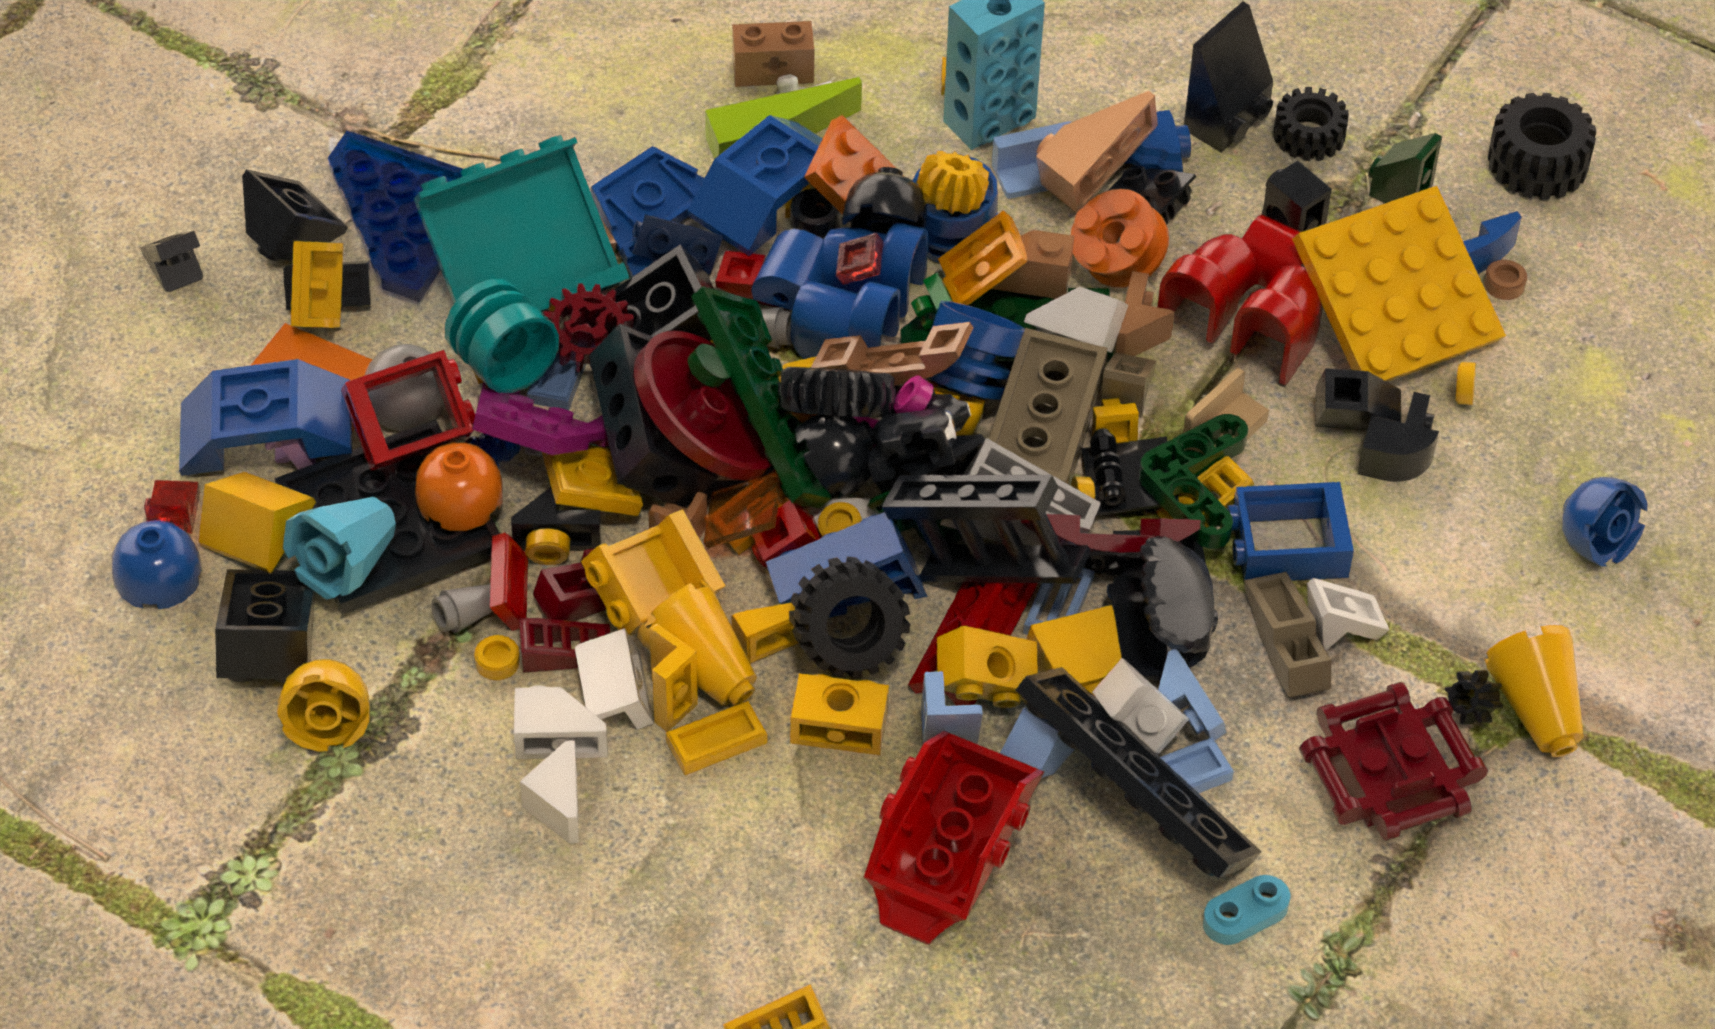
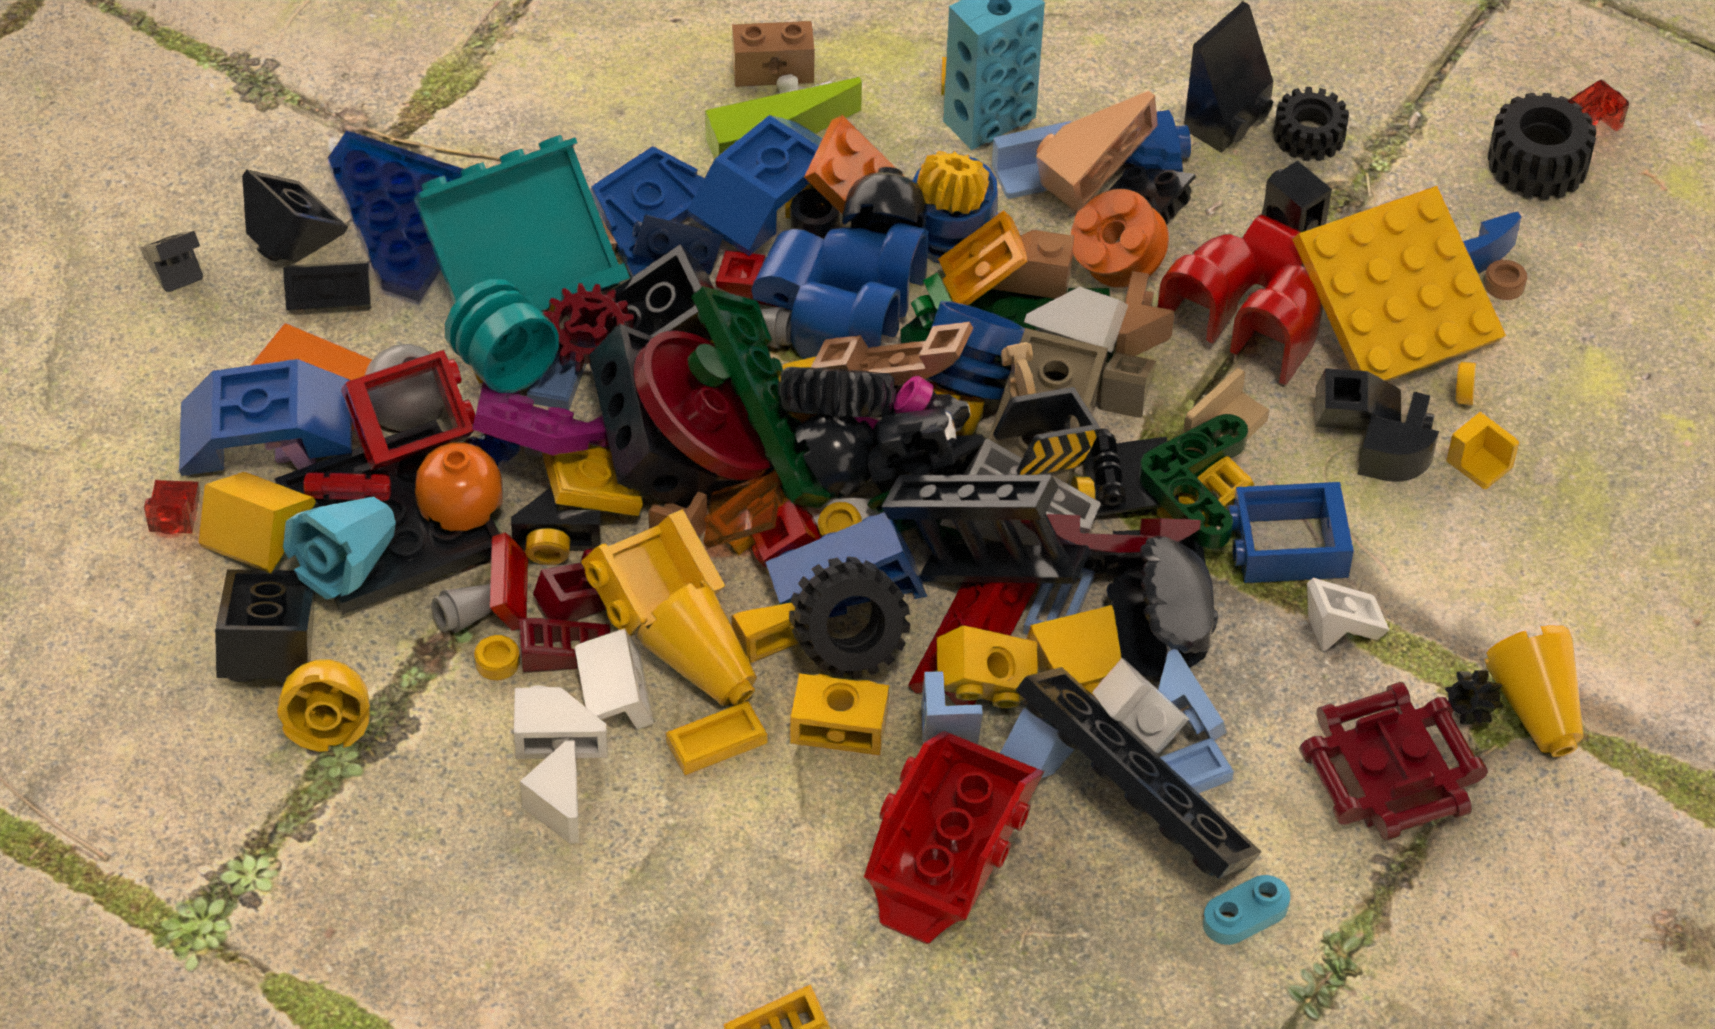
blue cylinder [112,520,202,609] -> none
yellow hinge [291,241,344,328] -> none
yellow panel [649,624,698,732] -> none
clear red tile [836,233,883,285] -> none
yellow tile [1092,398,1139,443] -> none
dark tan slope [1244,572,1331,698] -> none
dark green slope [1368,133,1442,203] -> none
blue cylinder [1562,477,1648,567] -> none
none -> red axle [304,472,391,501]
none -> black piece [993,387,1101,475]
none -> tan piece [1001,342,1036,398]
none -> yellow panel [1446,412,1519,489]
none -> clear red bracket [1568,79,1629,131]

